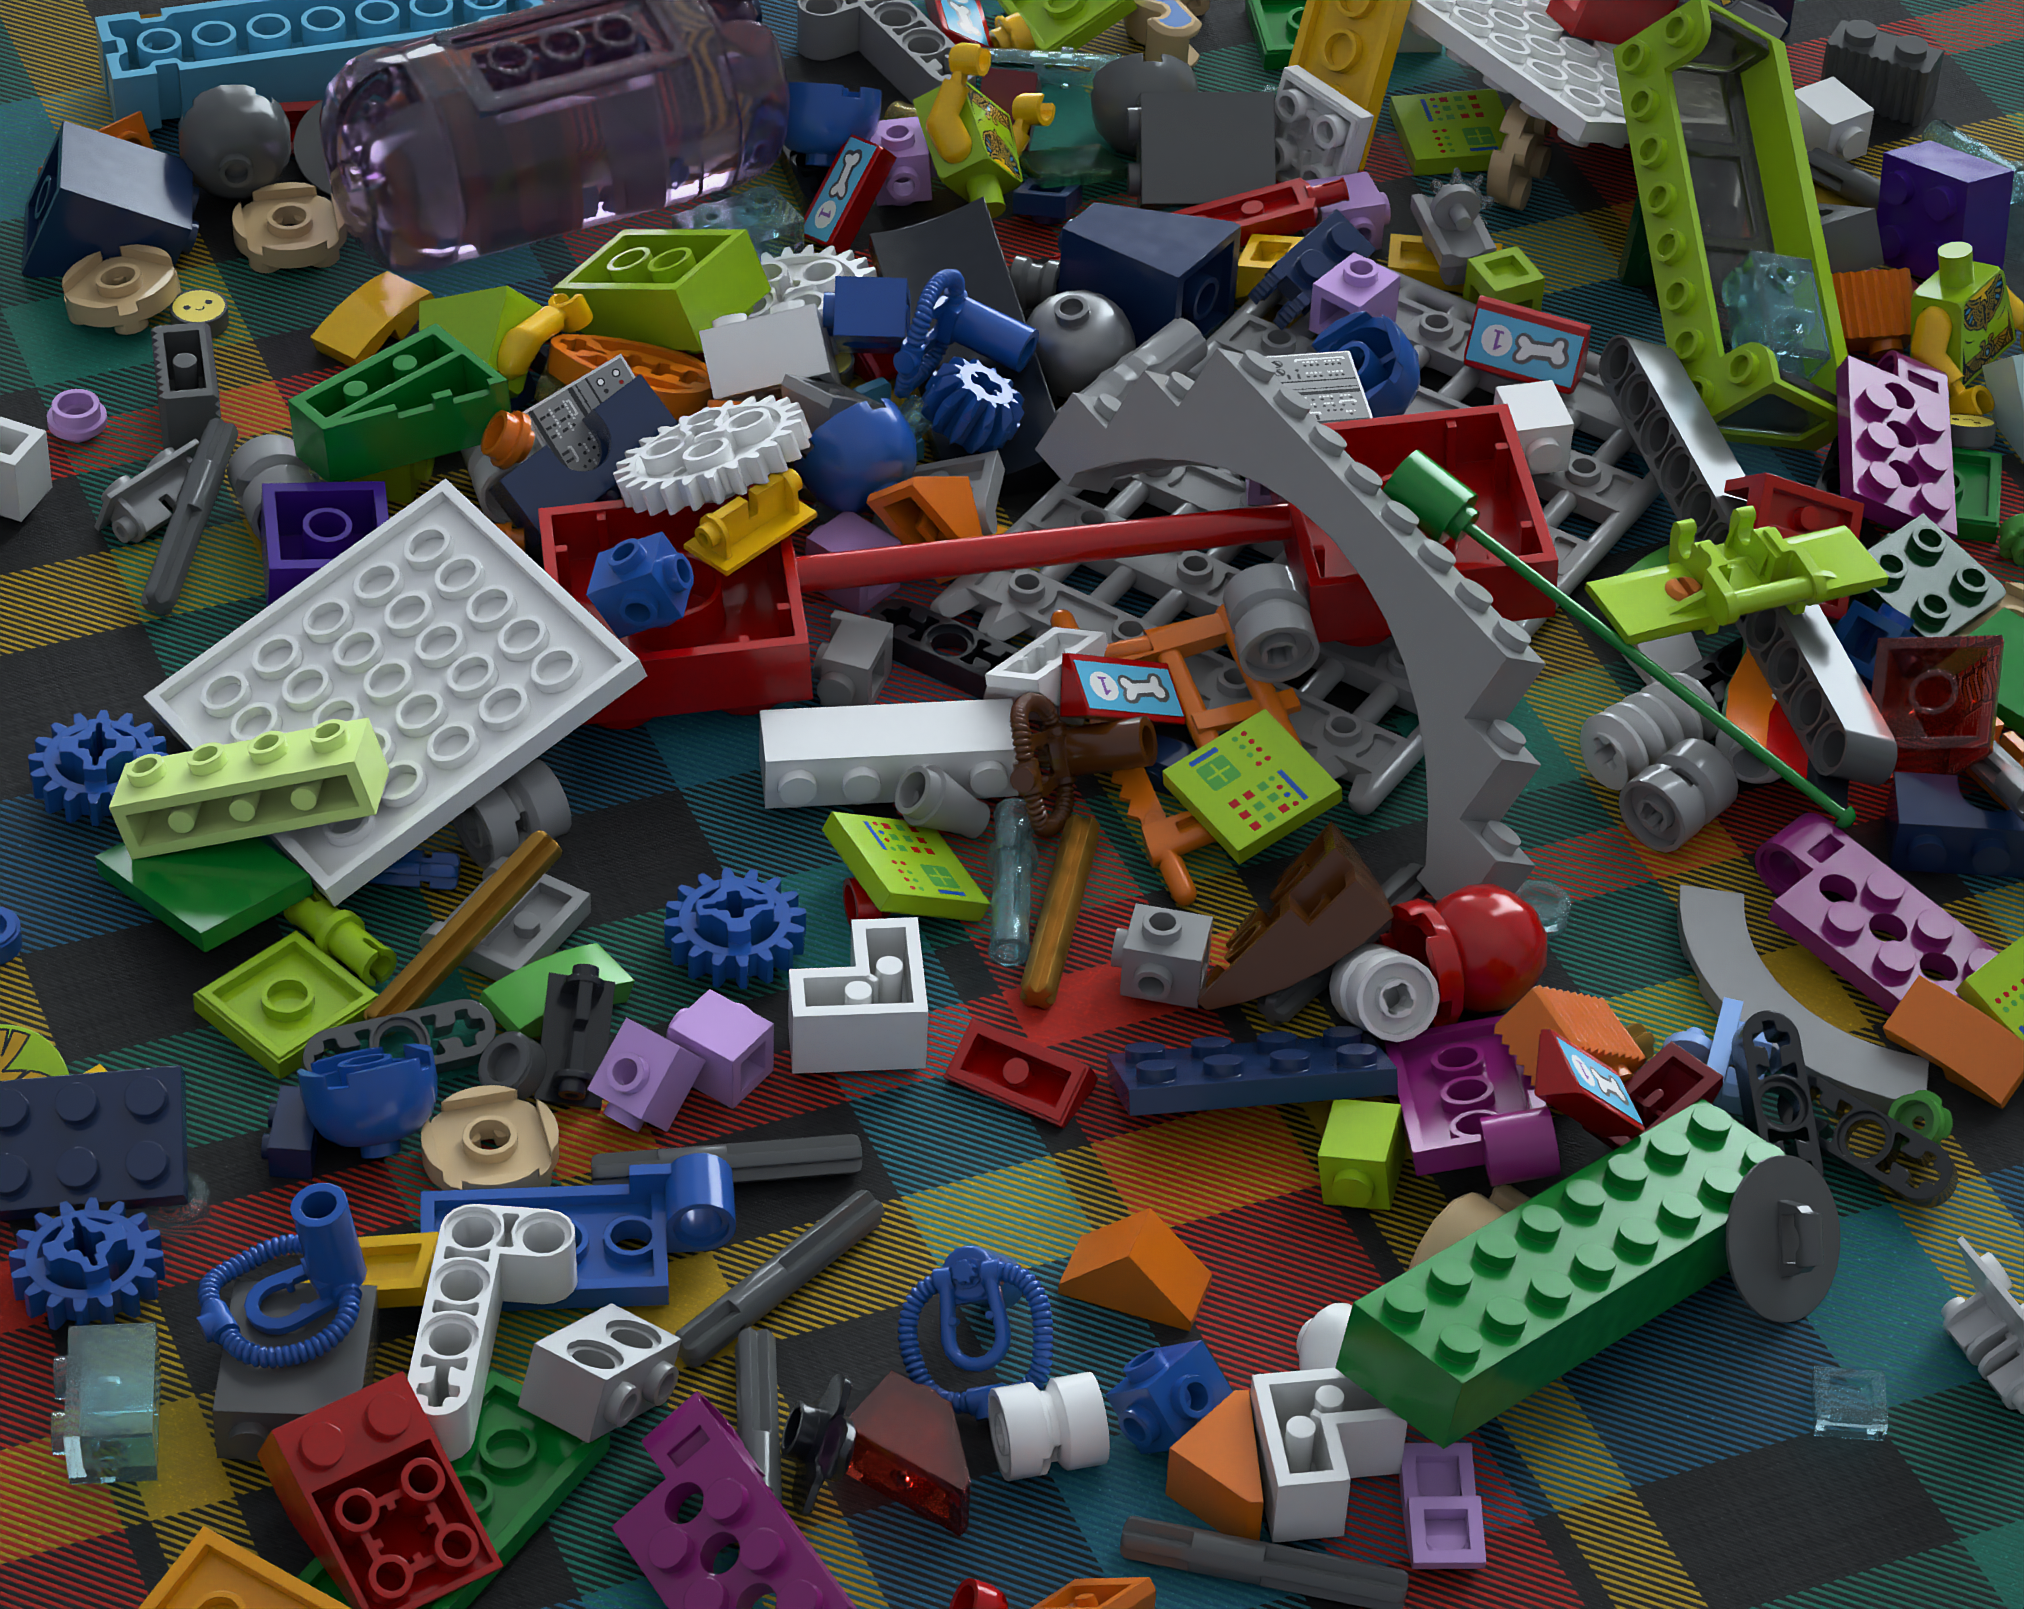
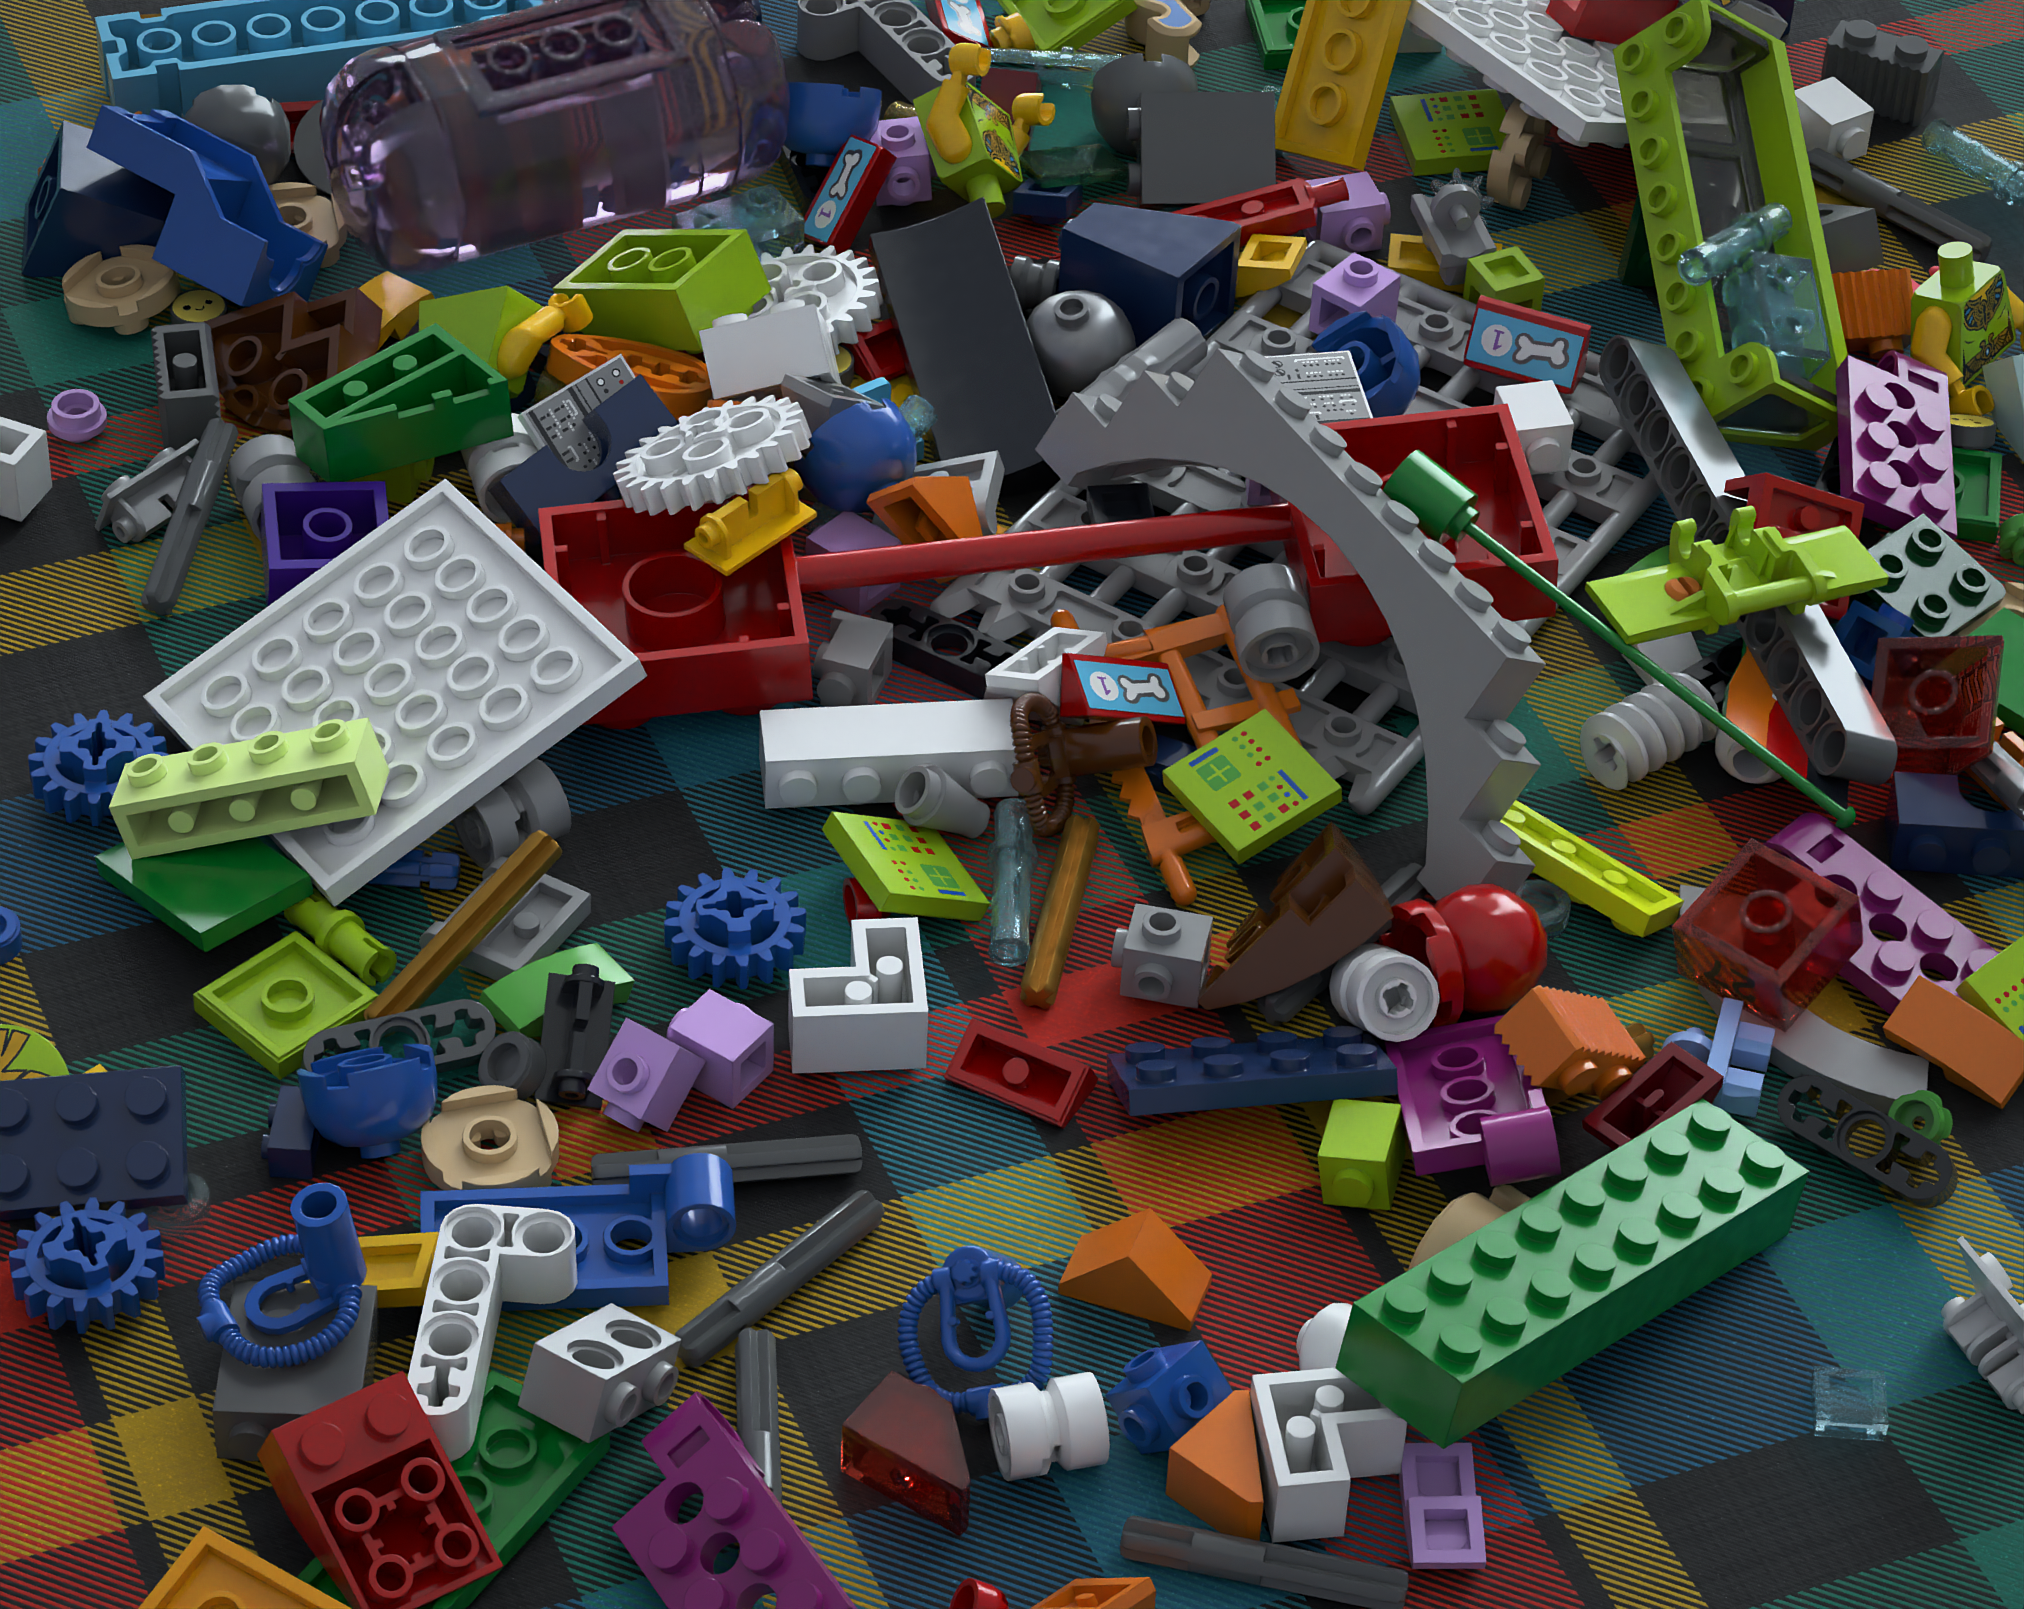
clear light blue brick [51,1322,161,1485] -> none
orange plate [481,410,535,470] -> none
blue brick [586,531,694,639] -> none
black plate [781,1373,856,1517] -> none
blue brick [823,276,911,354] -> none
blue piece [893,269,1039,399] -> none
blue gear [921,356,1025,454] -> none
dark blue hinge [1247,209,1376,331] -> none
white tile [1275,65,1374,182] -> none
red slope [1534,1029,1645,1137] -> none
light grey wheel [1619,738,1739,853] -> none
dark grey shield [1726,1155,1840,1322] -> none
black beam [1731,1010,1823,1177] -> none
dark purple brick [1877,140,2014,280] -> none
none -> blue piece [86,105,328,307]
none -> reddish brown brick [204,287,383,436]
none -> black plate [1086,483,1155,524]
none -> neon yellow plate [1500,800,1684,938]
none -> clear red brick [1672,838,1863,1033]
none -> clear light blue pin [1677,202,1793,286]

